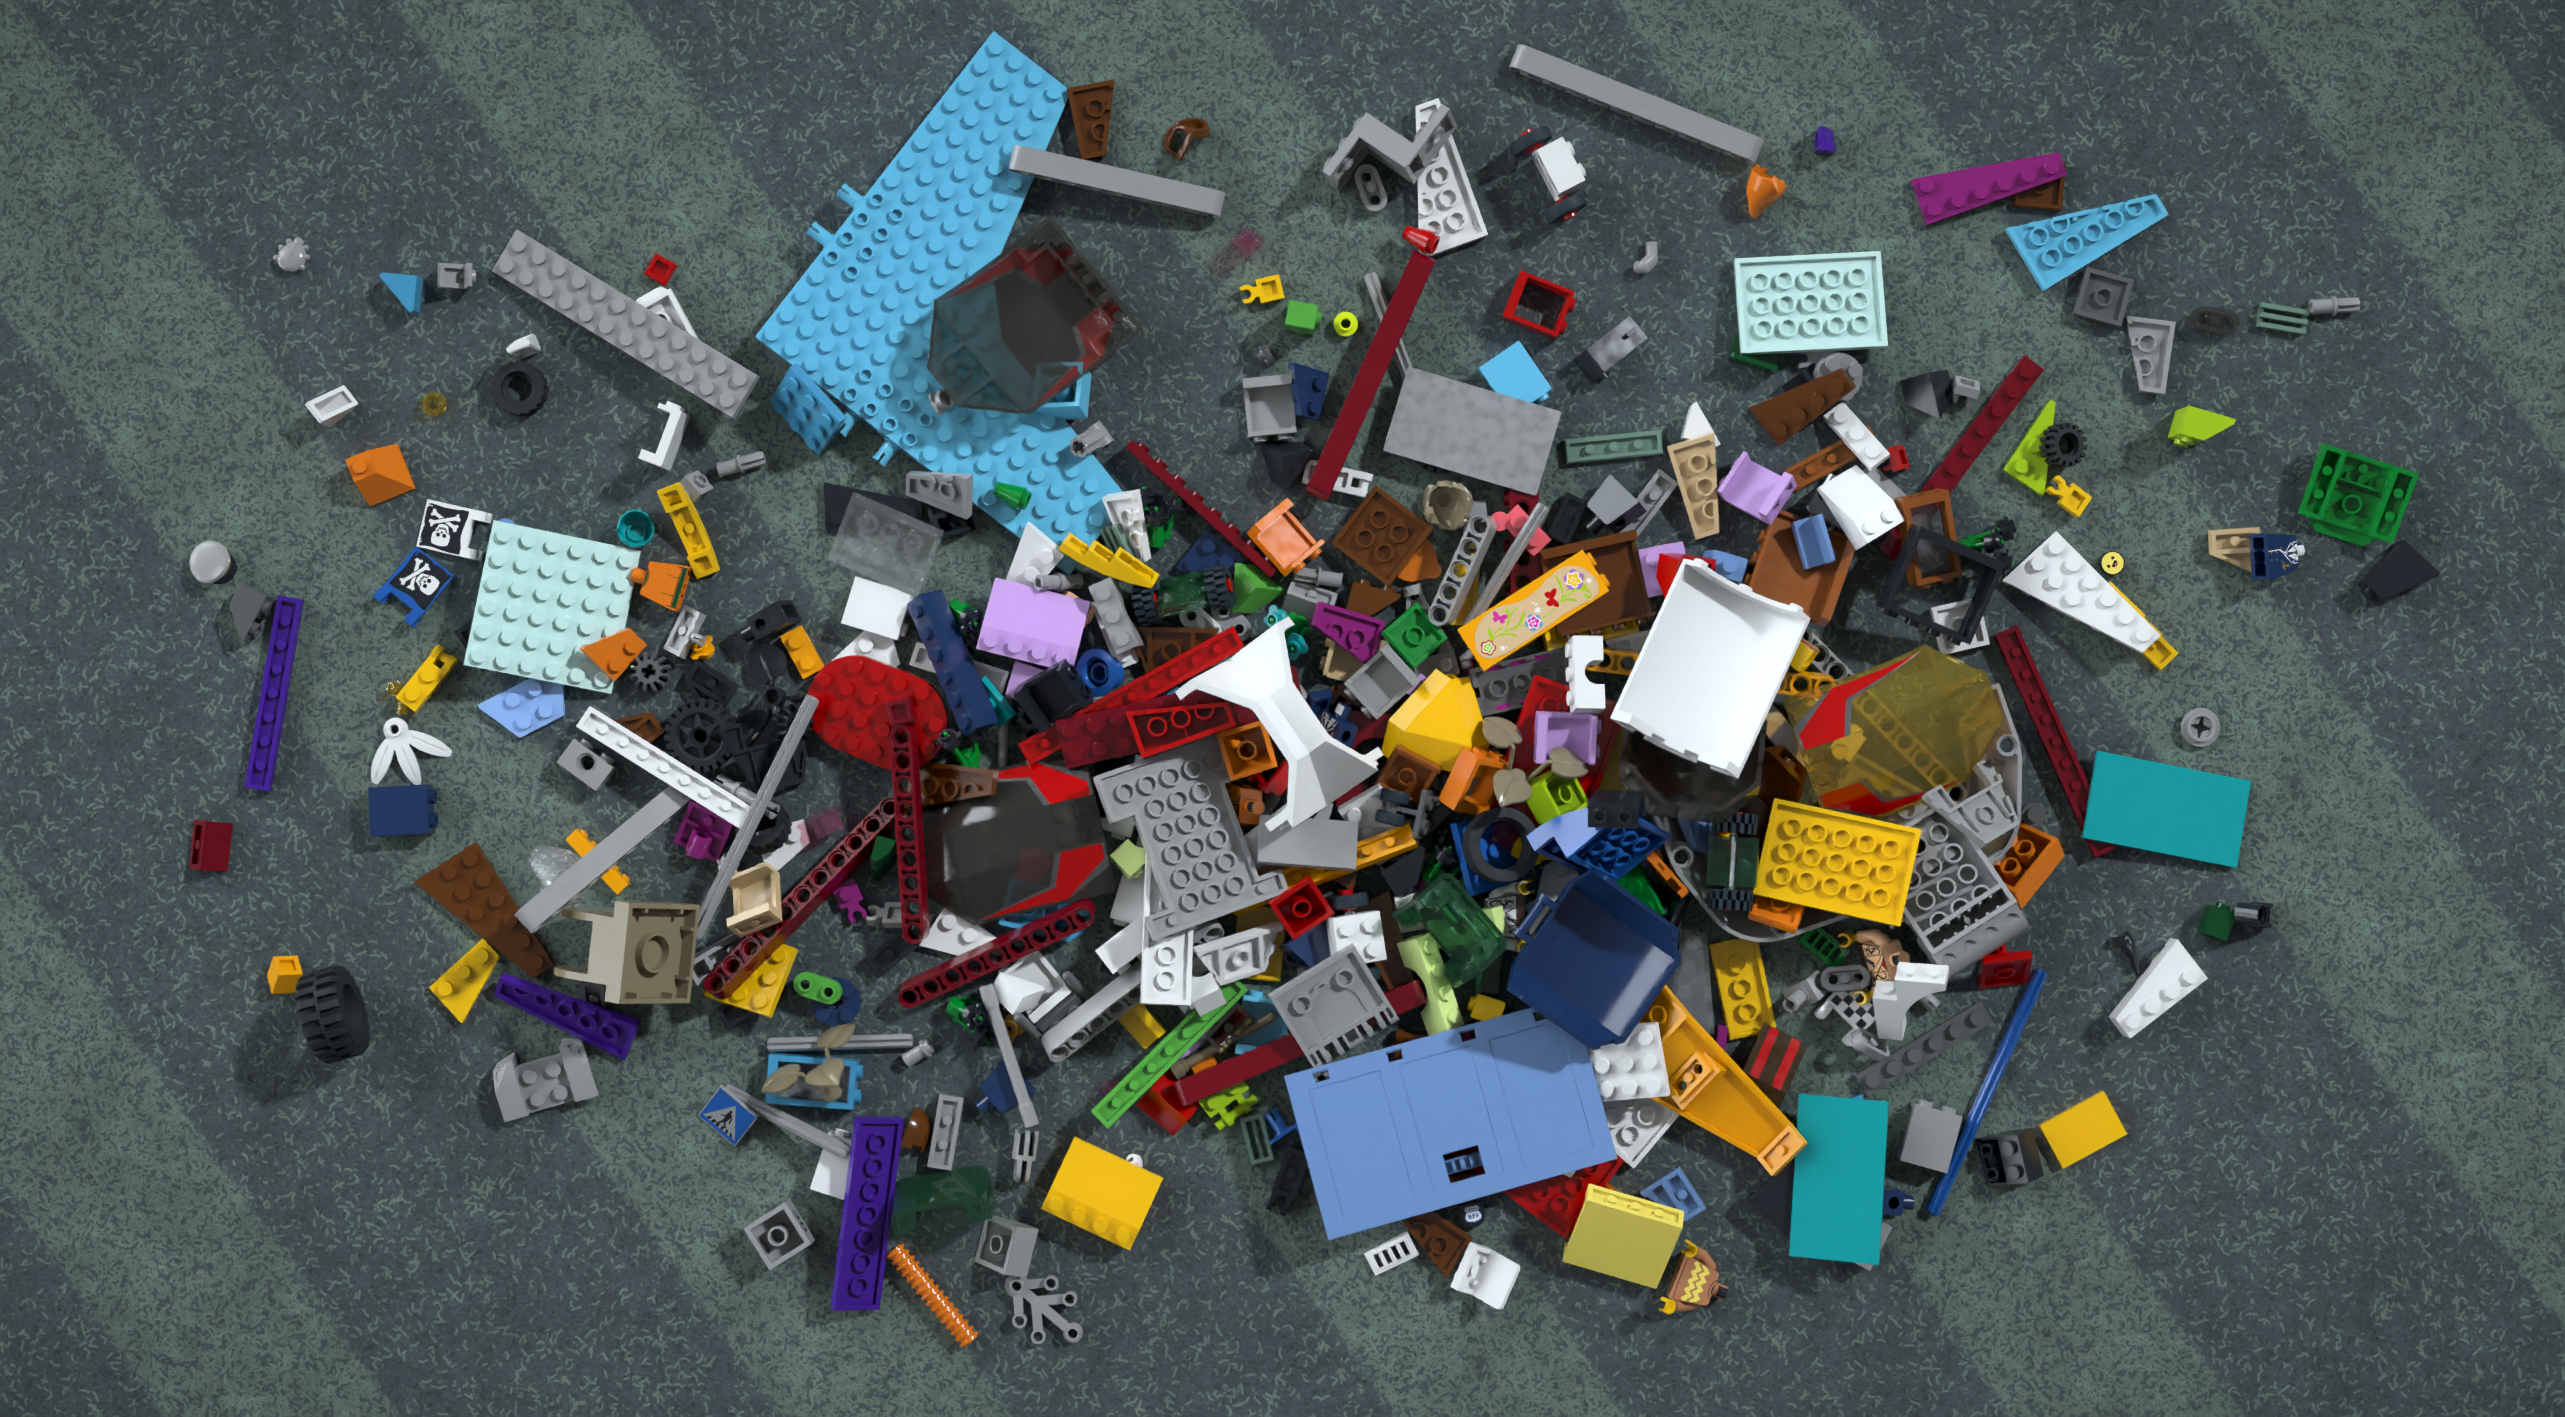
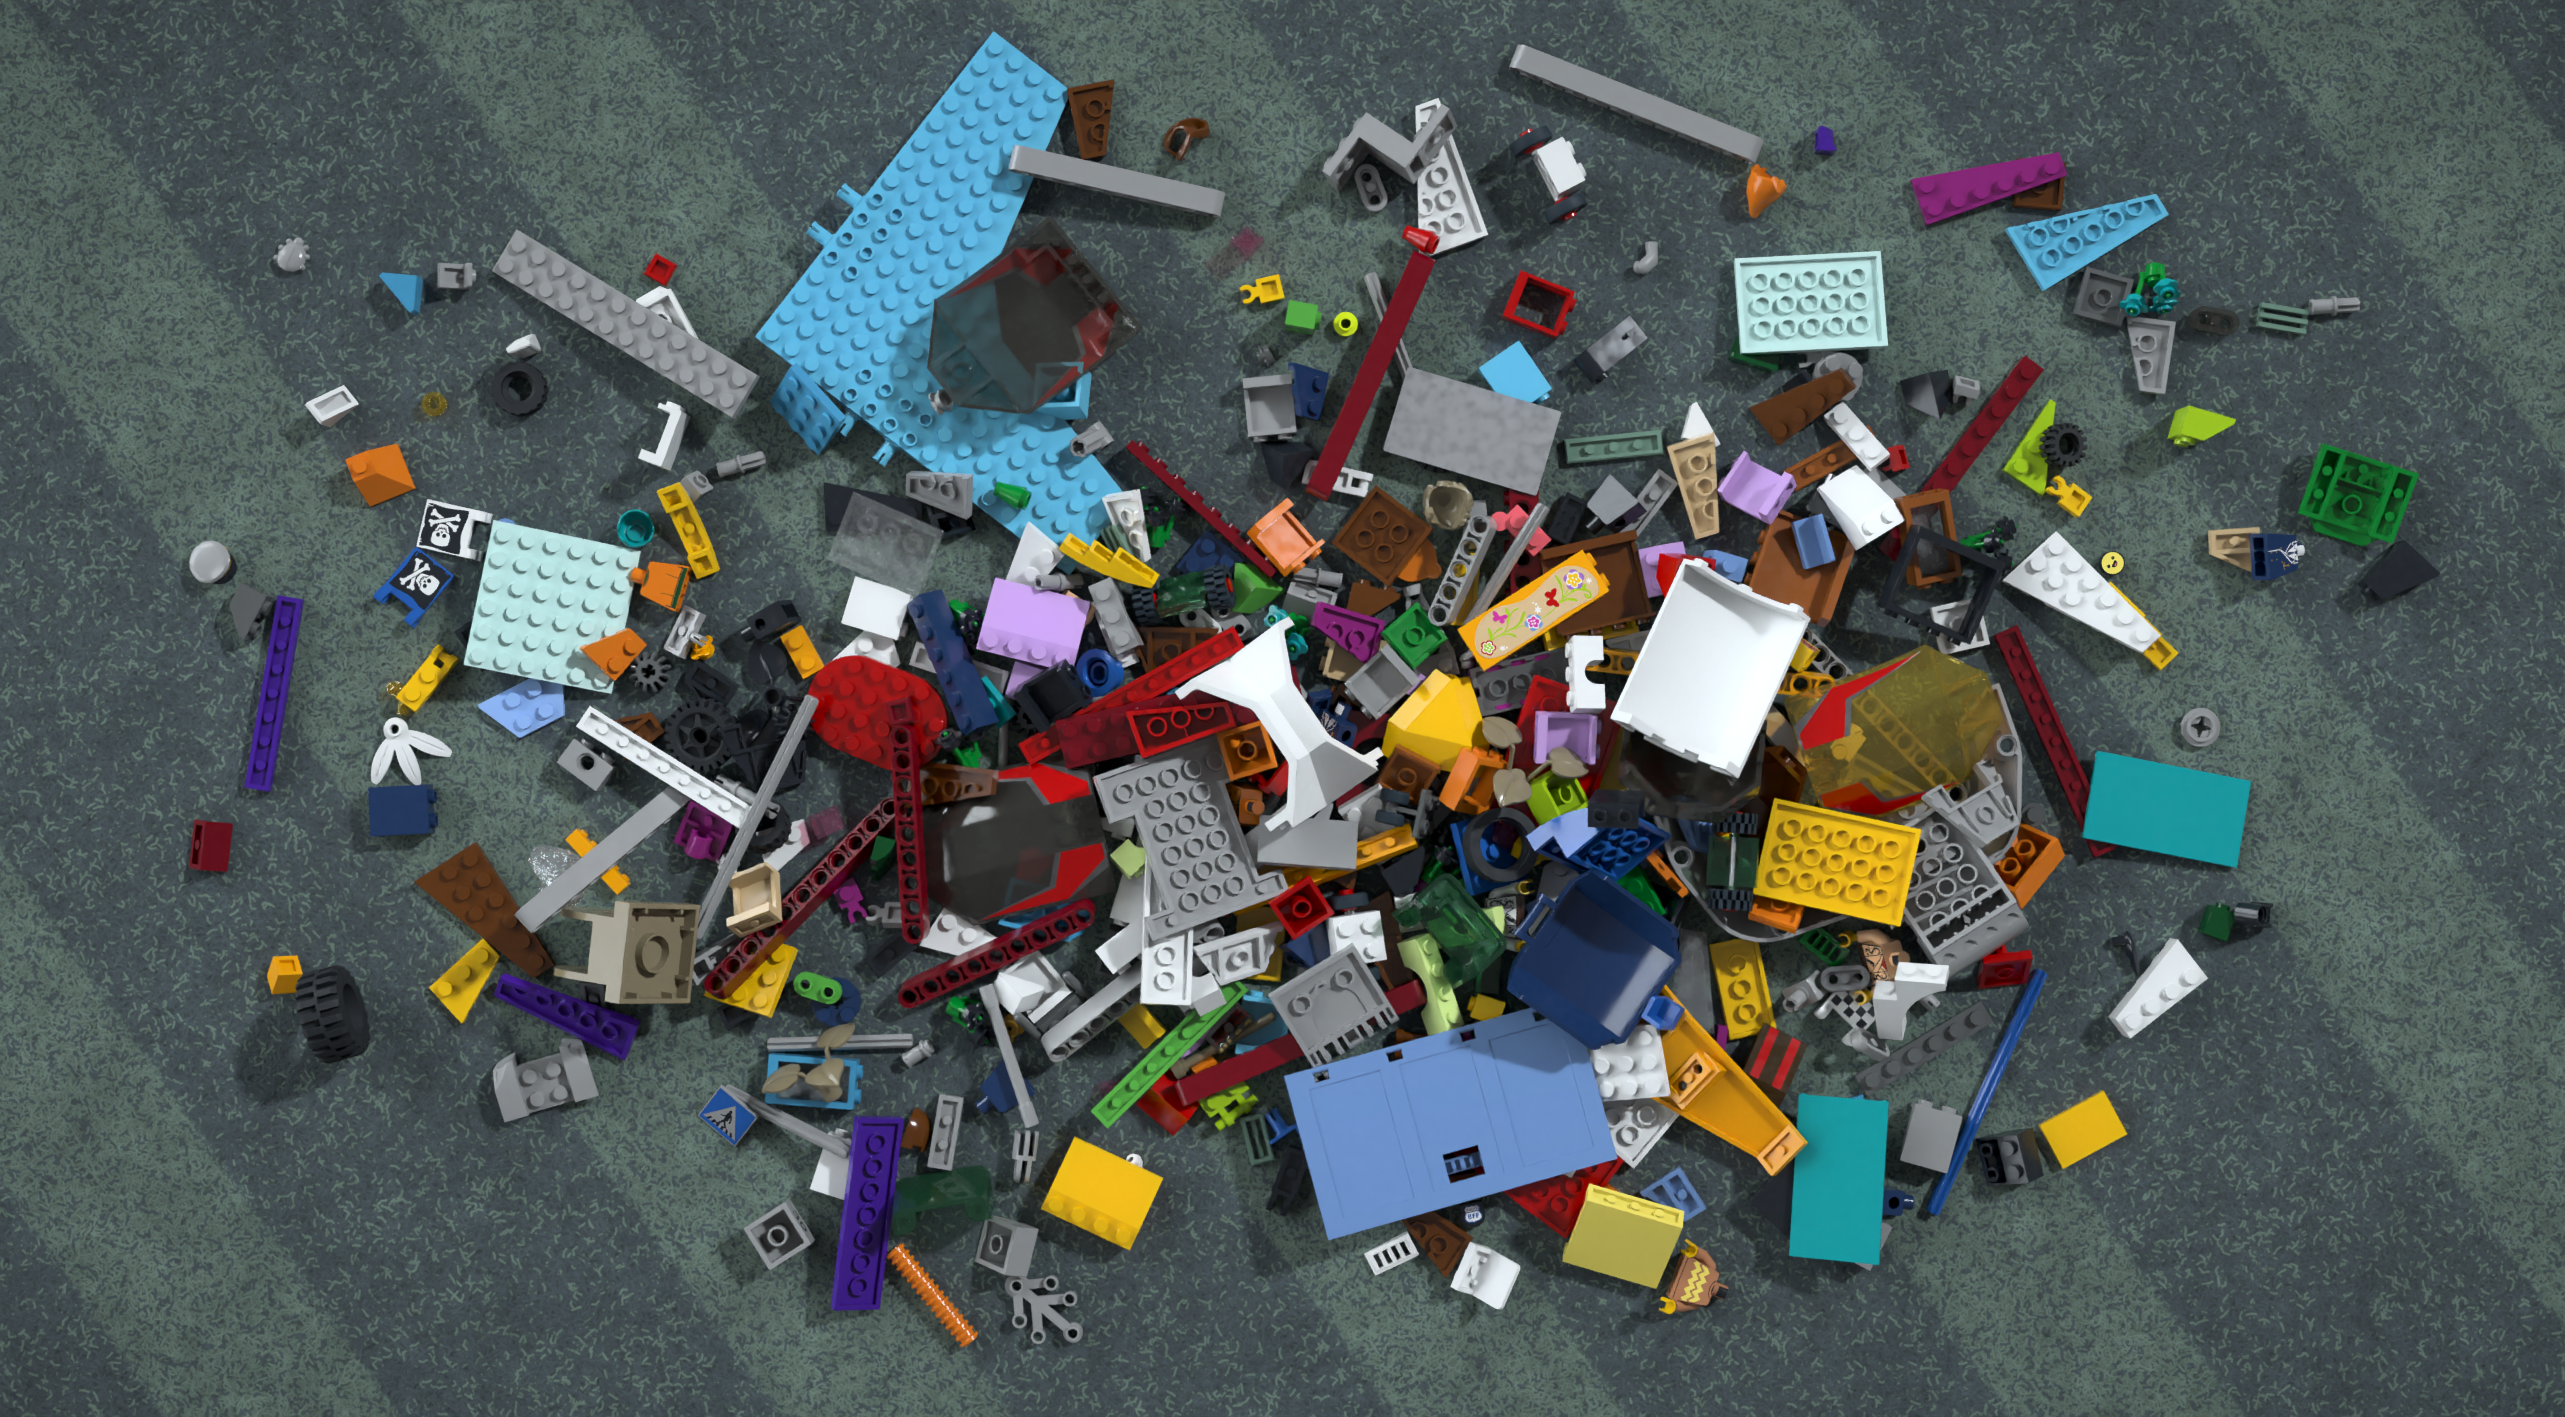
none -> blue panel [1641,996,1685,1030]
none -> teal plant [2119,262,2181,316]

